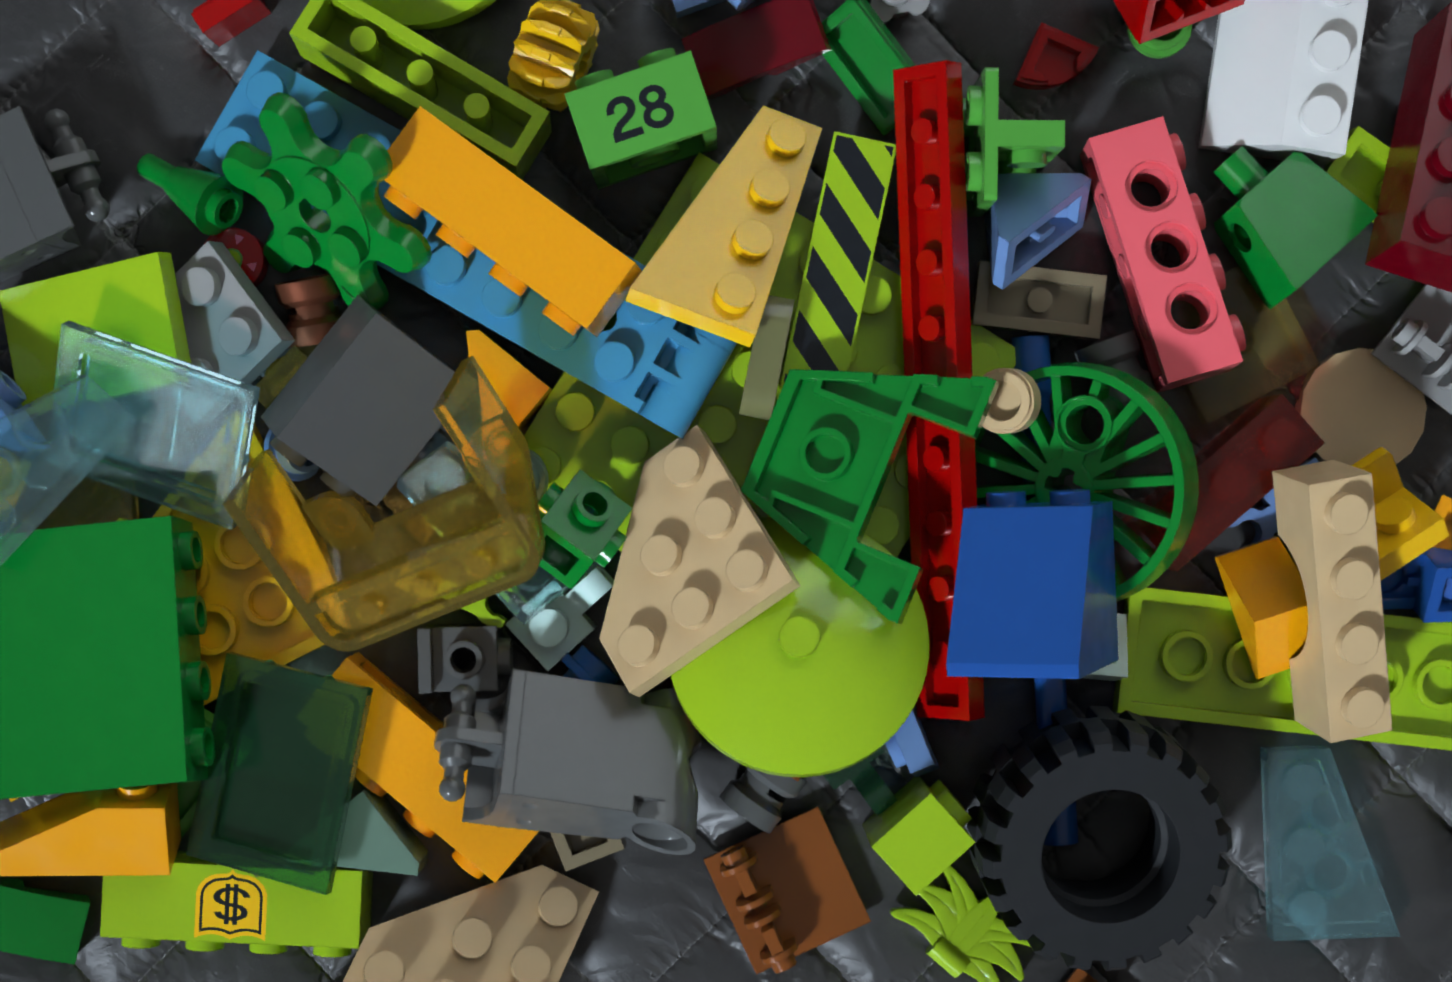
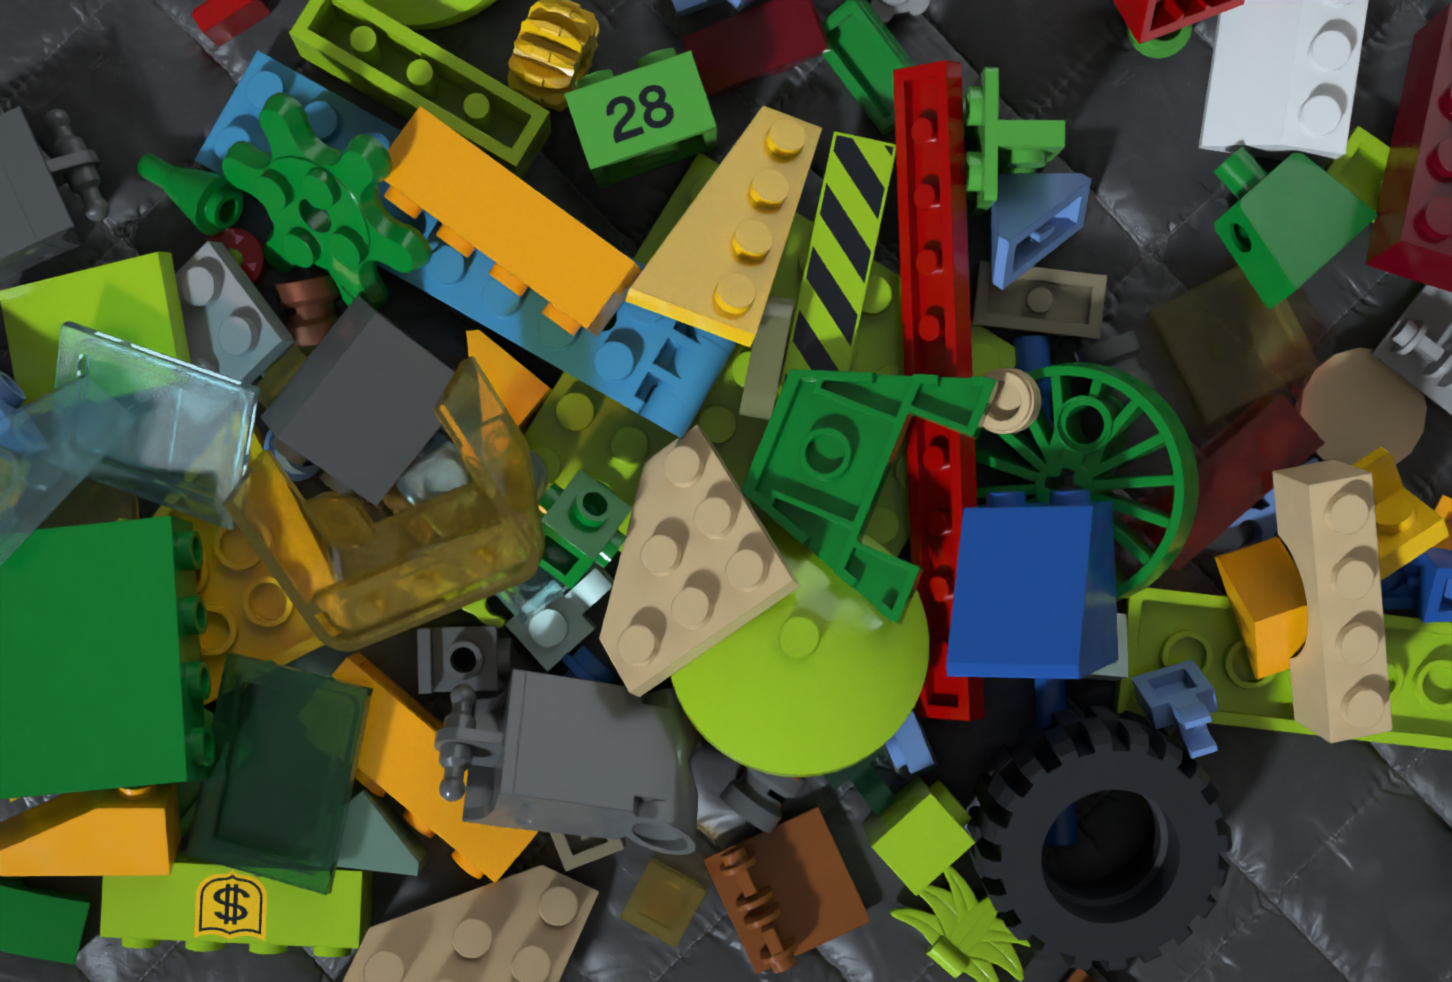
red tile [1013,22,1099,90] -> none
coral brick [1079,116,1246,393] -> none
clear light blue wing [1260,745,1401,941] -> none
none -> clear yellow plate [620,857,706,948]
none -> medium blue plate [1131,659,1219,759]

